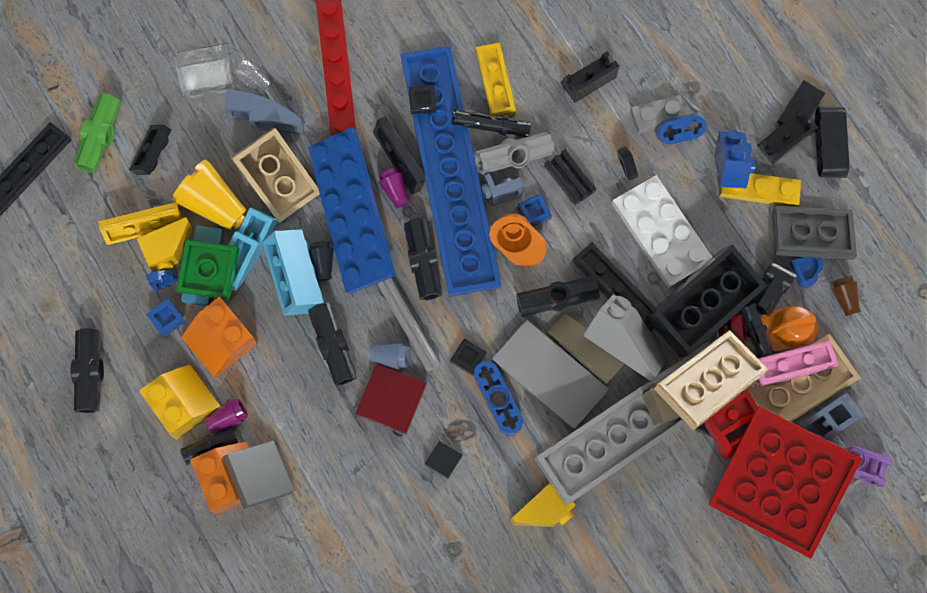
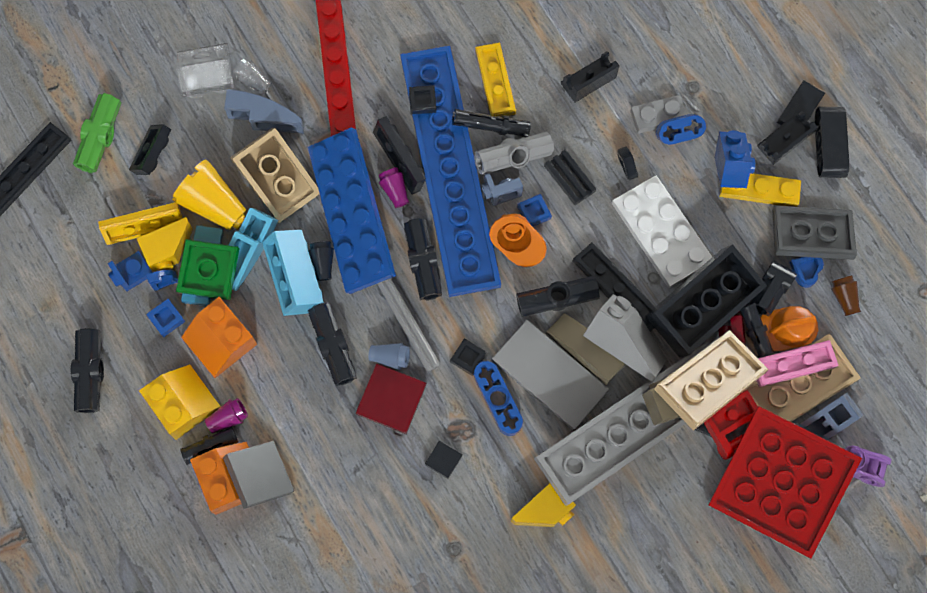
none -> blue bracket [108,251,153,292]

